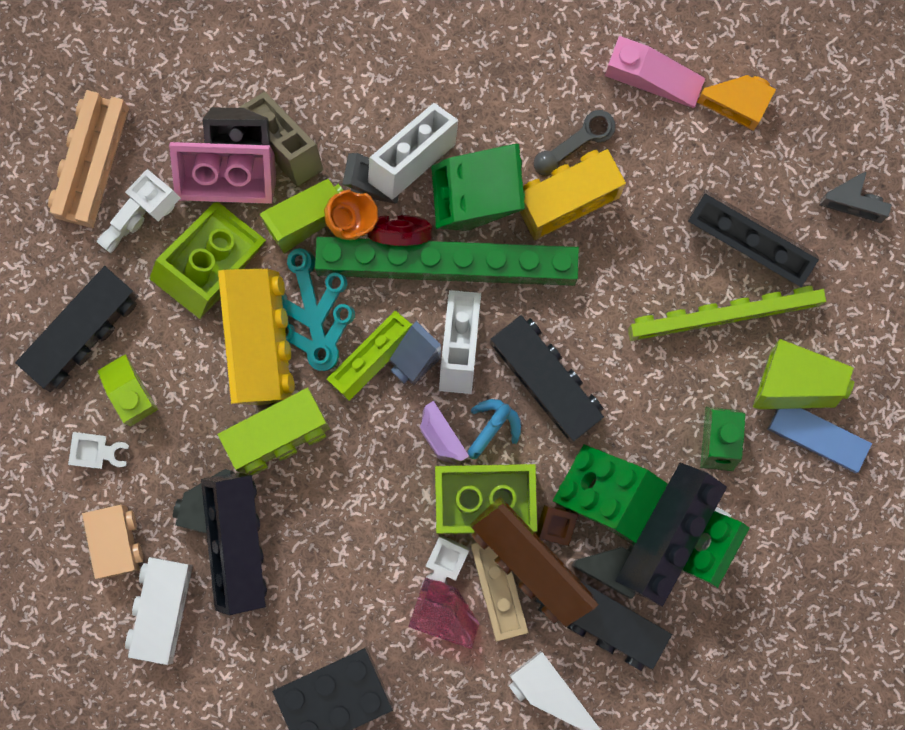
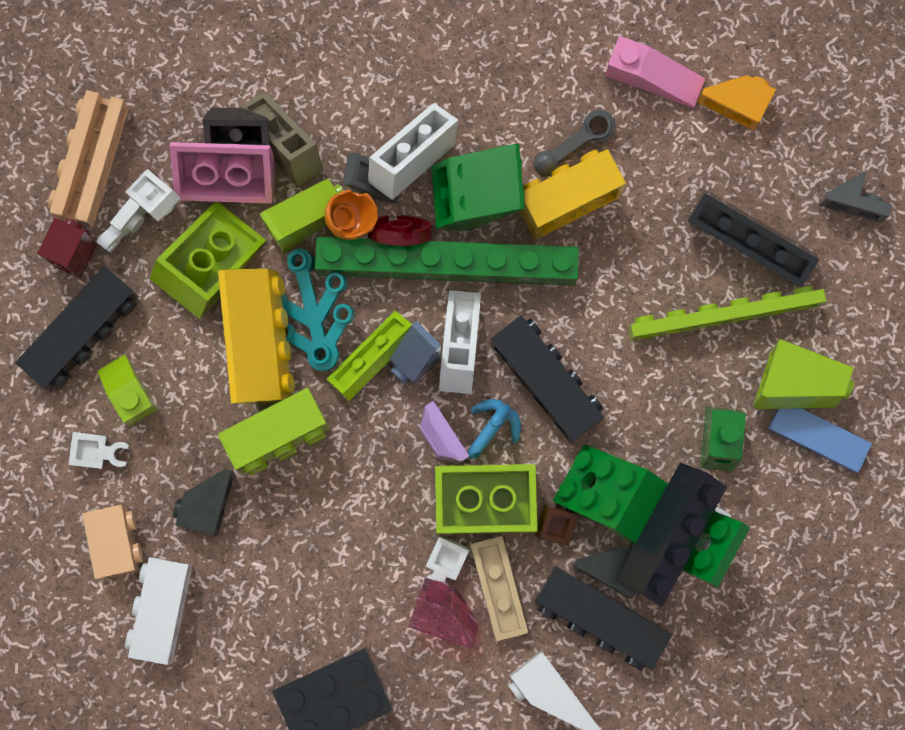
black brick [201,472,267,616] -> none
reddish brown slope [471,496,599,627] -> none
none -> dark red brick [37,218,98,279]

